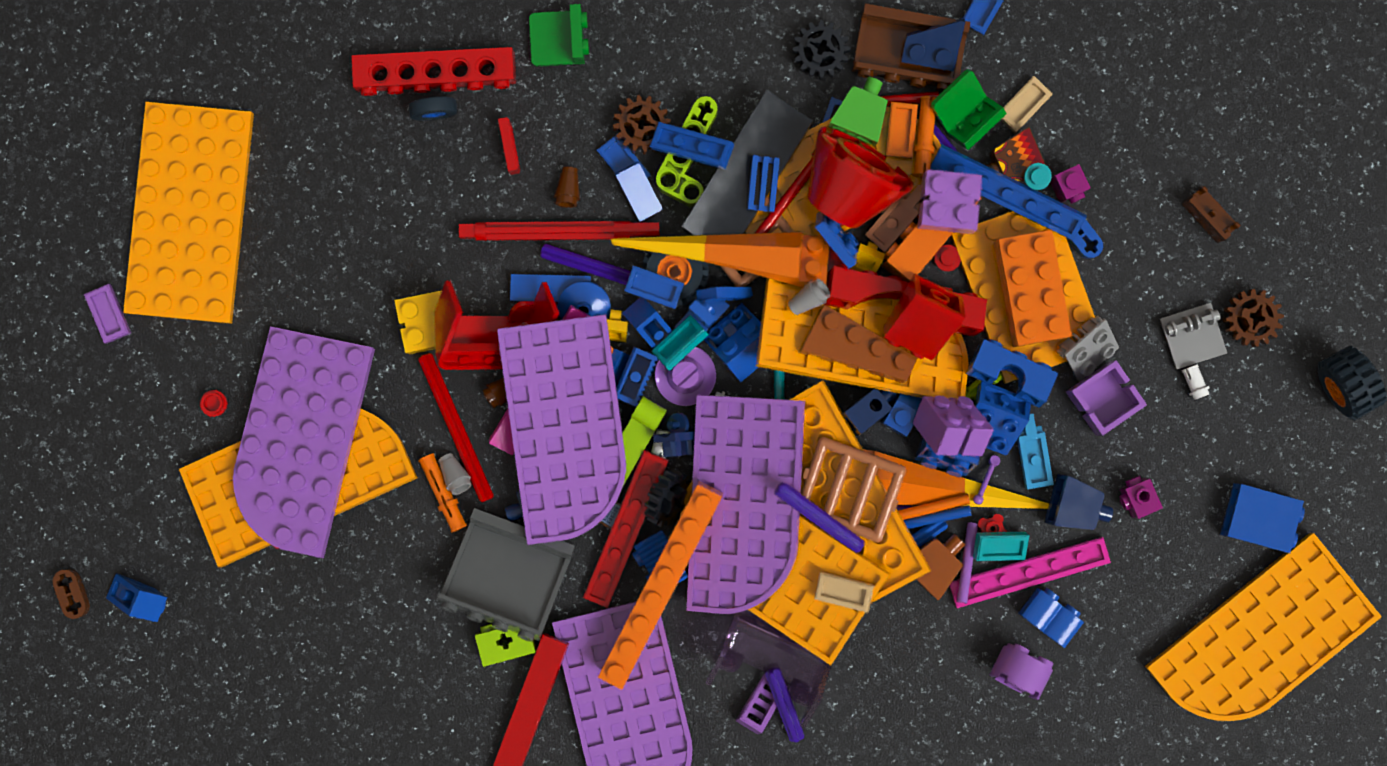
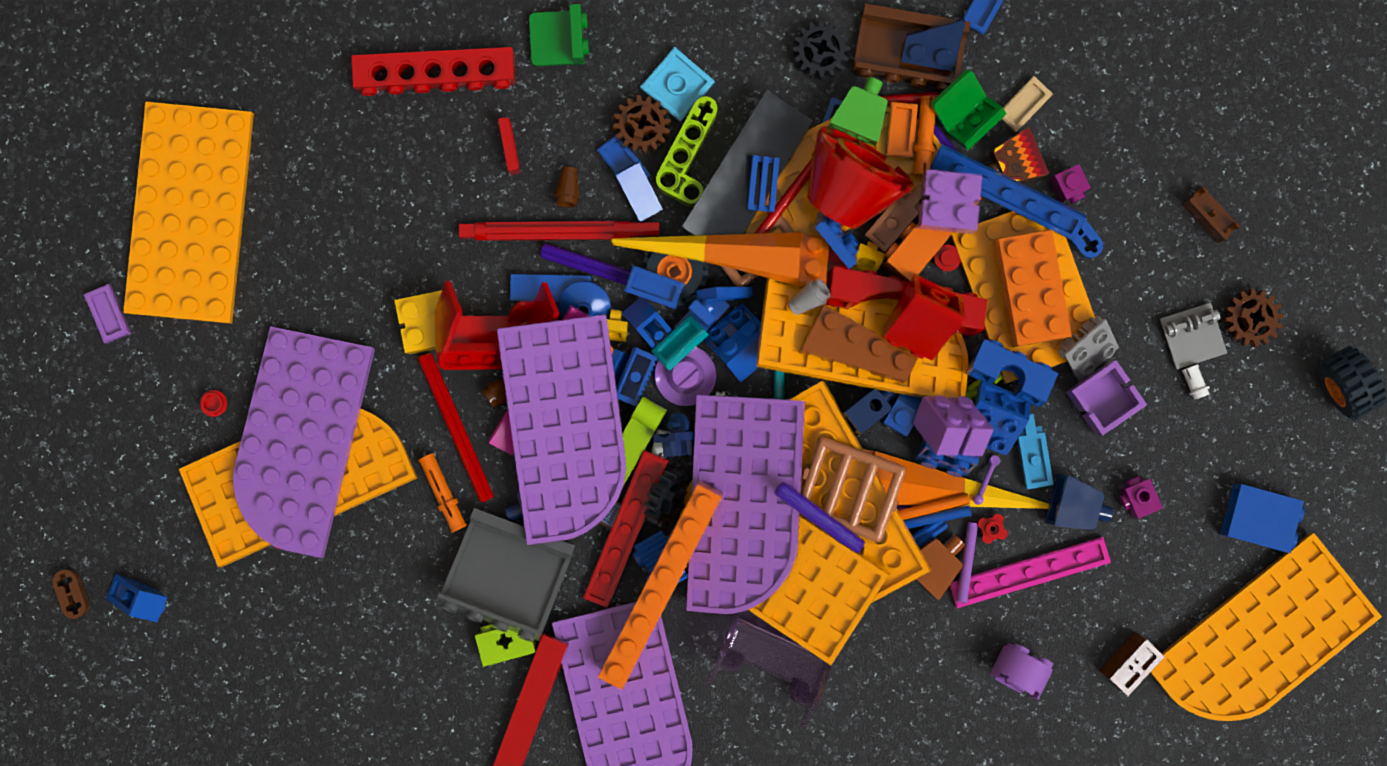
black bush [409,97,457,121] -> none
light grey cone [438,453,471,495] -> none
blue tile [650,122,734,170] -> none
medium lavender slope [736,673,788,734] -> none
dark purple axle [765,667,805,743] -> none
tan tile [815,572,875,613] -> none
teal tile [973,532,1029,561] -> none
blue brick [1018,588,1084,648] -> none
teal plate [1024,163,1052,190] -> none
none -> medium azure tile [640,47,715,123]
none -> hinge [1099,632,1164,696]

